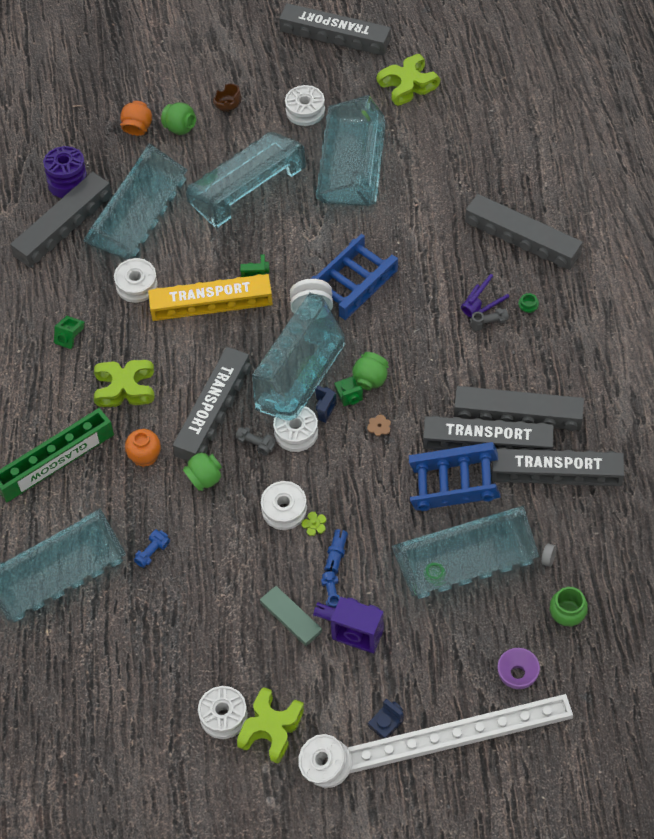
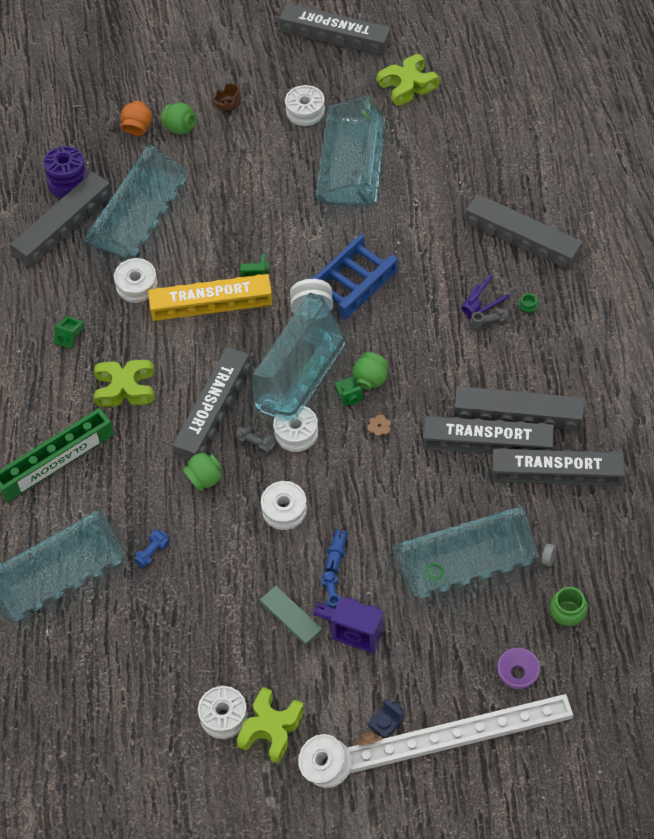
orange piece [125,429,161,467] -> none
clear light blue windscreen [186,132,306,228] -> none
lime plant [302,512,326,536] -> none
dark blue bracket [315,386,337,423] -> none
blue fence [409,442,501,511] -> none
none -> medium nougat plant [355,732,383,746]

